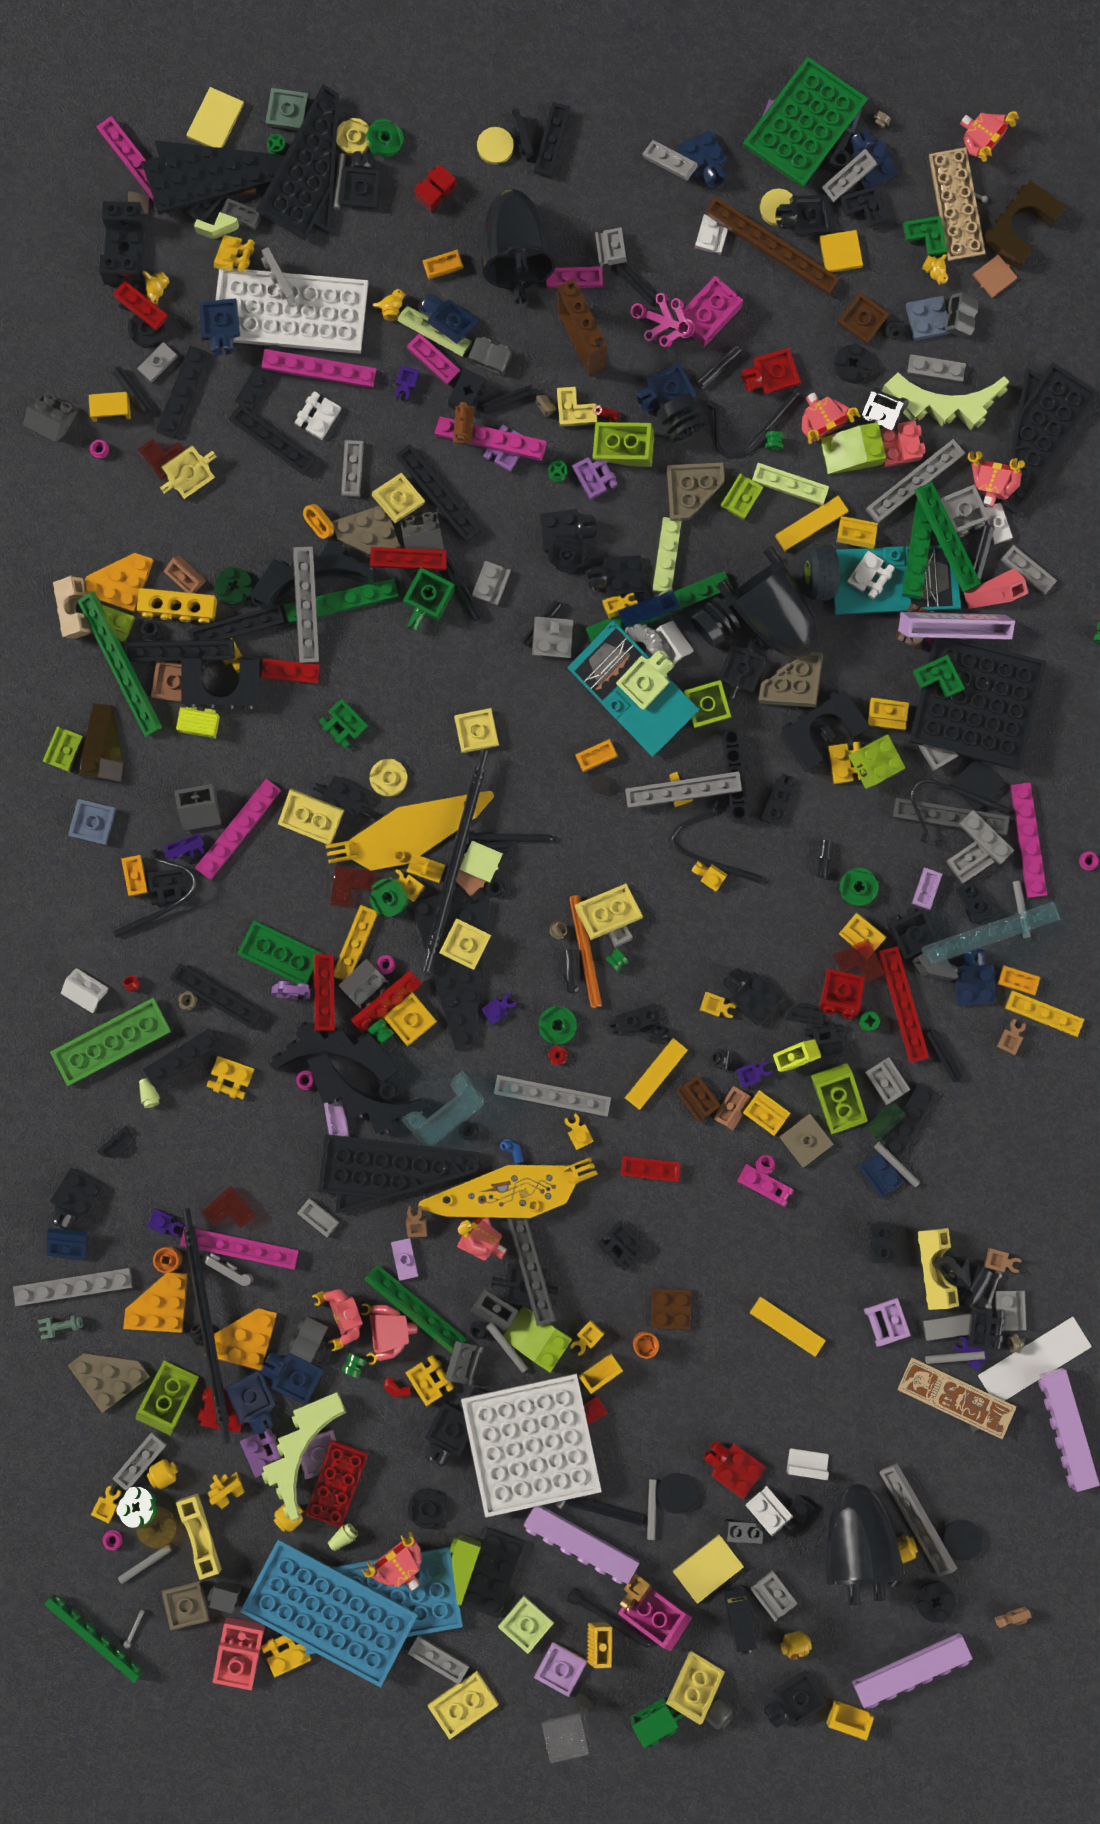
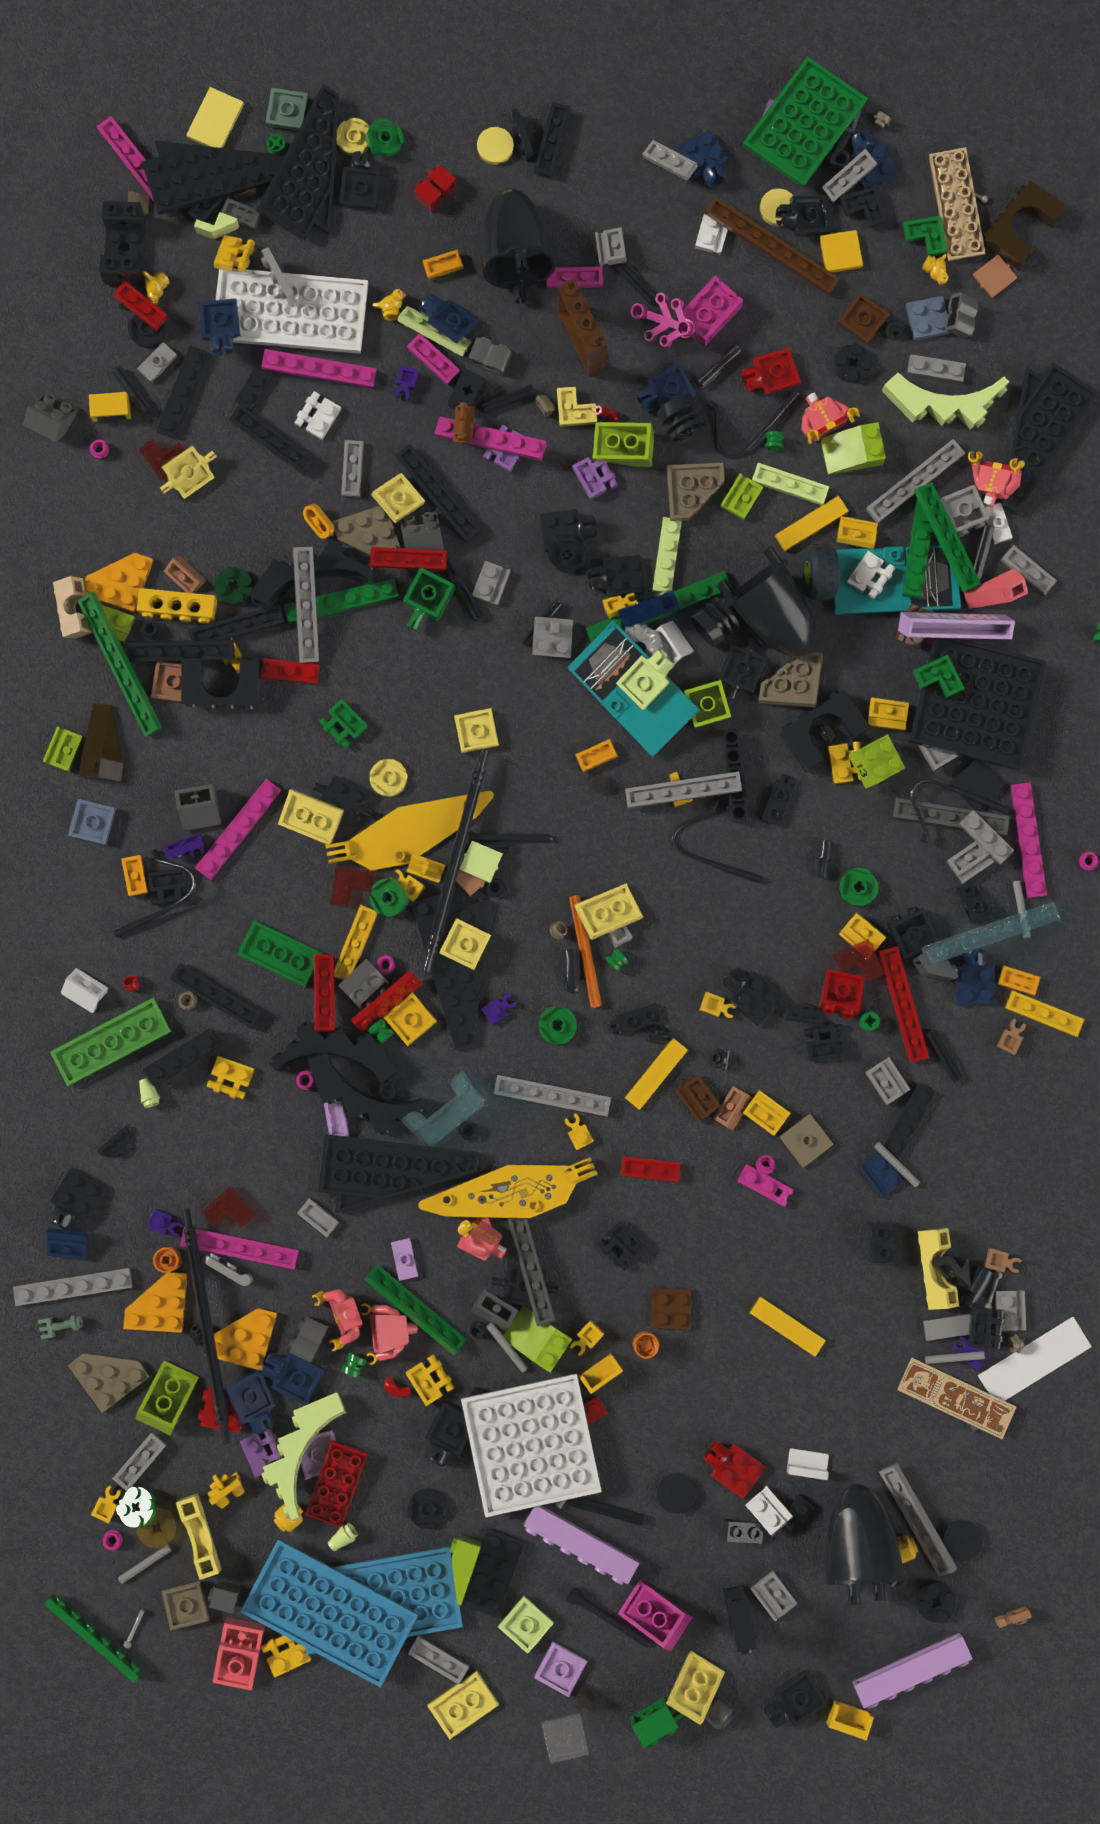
yellow head [147,1459,178,1489] -> none
neon yellow brick [176,707,220,739] -> none
medium lavender plate [271,981,311,1000] -> none
light grey bar [332,154,346,210] -> none
coral torso [361,1531,422,1591] -> none
medium nougat plate [406,1206,428,1237] -> none
dark grey plate [445,1341,484,1386] -> none
blue arm [500,1139,524,1164] -> none
green wheel [548,460,567,483] -> none
red plate [548,1046,567,1065] -> none
yellow brick [587,1622,612,1668] -> none
pearl gold plate [620,1573,652,1611] -> none
light grey bar [647,1479,657,1540] -> none
light yellow tile [673,1534,744,1604] -> none
yellow plate [691,861,727,891] -> none
dark purple plate [736,1061,772,1088] -> none
neon yellow brick [773,1040,821,1072] -> none
yellow head [781,1631,812,1660] -> none
lime slope [811,1063,868,1135] -> none
plate [861,387,909,431] -> none
lavender plate [864,1298,911,1347] -> none
clear green slope [865,1101,906,1141] -> none
coral plate [880,420,925,467] -> none
lavender plate [912,867,942,910] -> none
coral torso [960,111,1019,162] -> none
lavender brick [1038,1368,1100,1492] -> none

